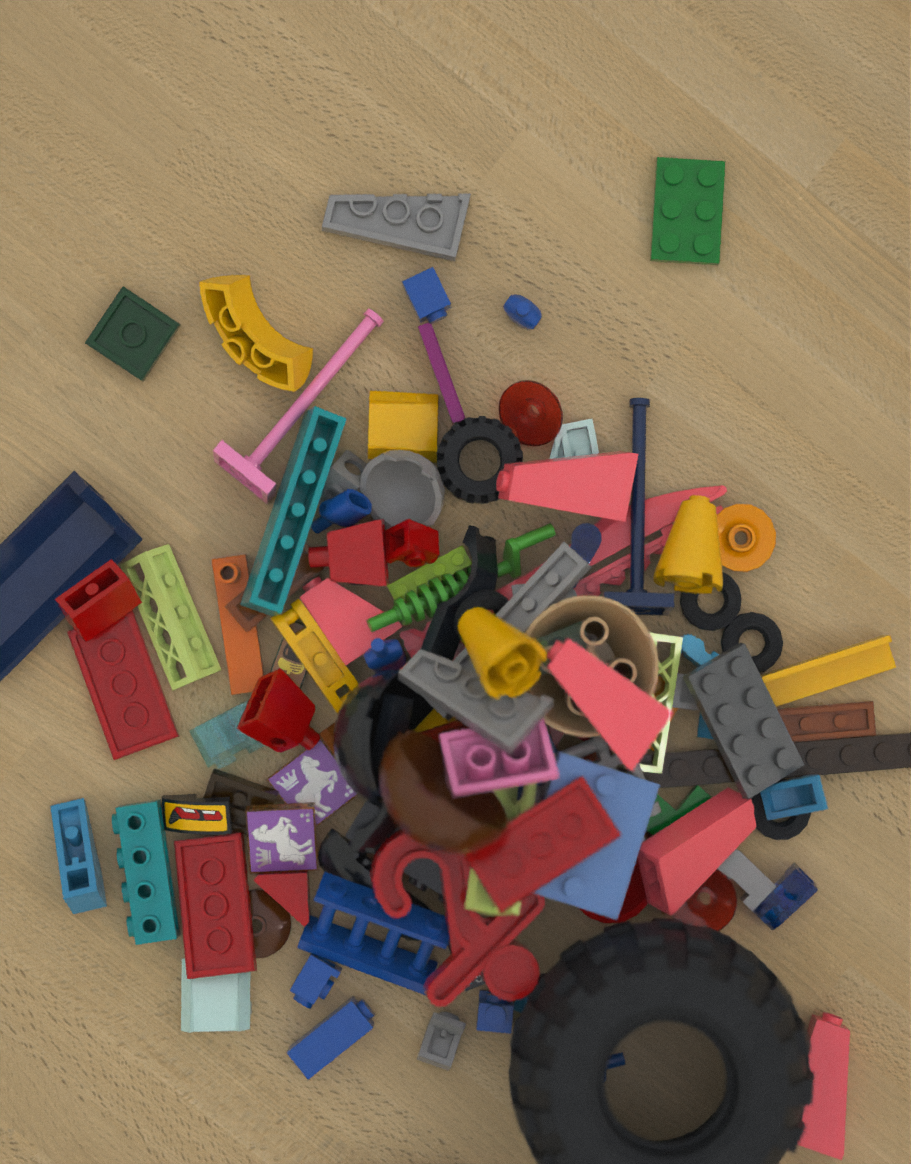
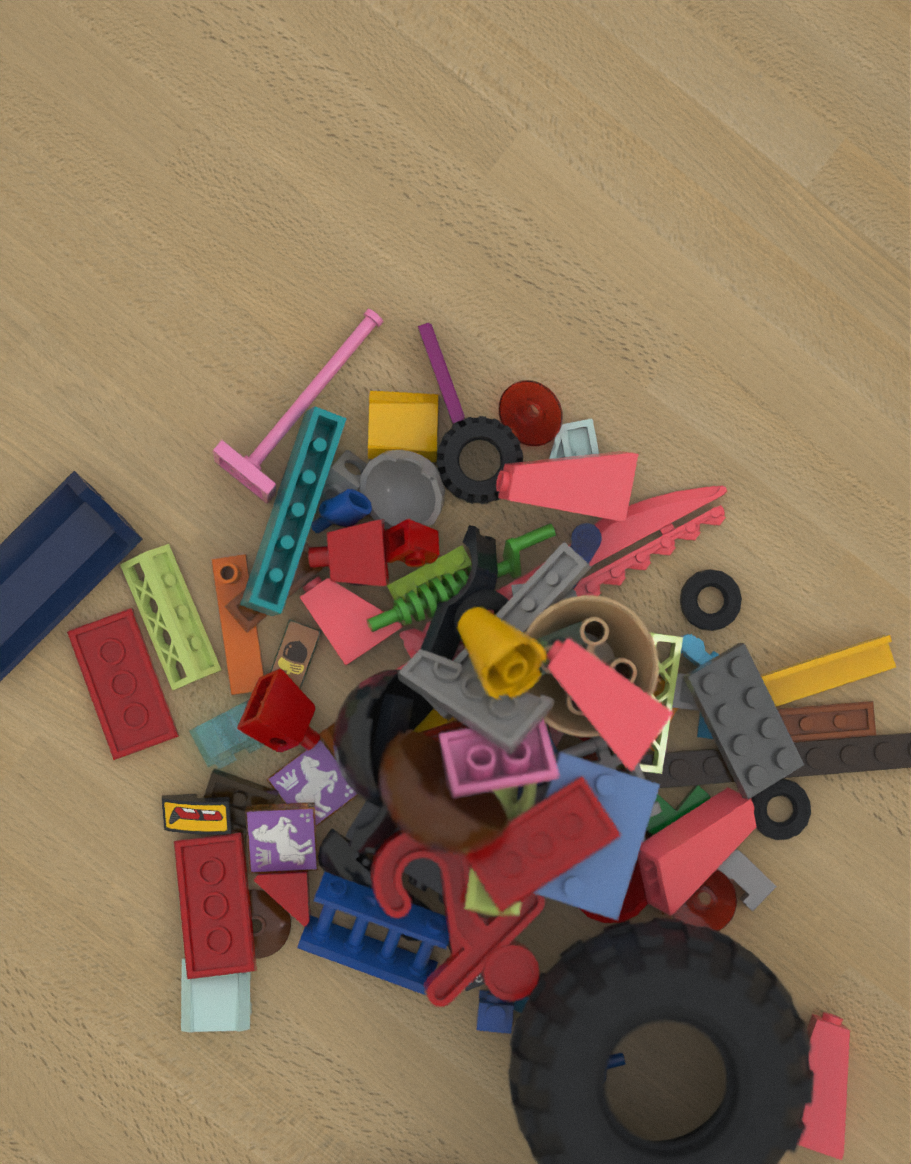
dark azure slope [50,798,107,914] -> none
red brick [55,559,142,643] -> none
dark green plate [85,286,181,382] -> none
teal brick [112,799,180,945] -> none
yellow brick [199,275,313,392] -> none
yellow plate [270,599,359,715] -> none
blue brick [287,996,375,1080] -> none
blue brick [290,953,342,1009] -> none
light grey wing [322,194,471,261] -> none
blue piece [364,638,407,674] -> none
blue brick [402,267,451,324] -> none
light grey bracket [417,1012,466,1071] -> none
blue piece [503,294,542,330] -> none
dark blue tile [602,398,674,616] -> none
green plate [650,157,726,265] -> none
yellow cone [653,495,723,594] -> none
light orange dish [717,504,776,572] -> none
black tyre [721,612,783,672] -> none
clear blue leg [752,862,818,930] -> none
dark azure slope [760,774,828,821] -> none

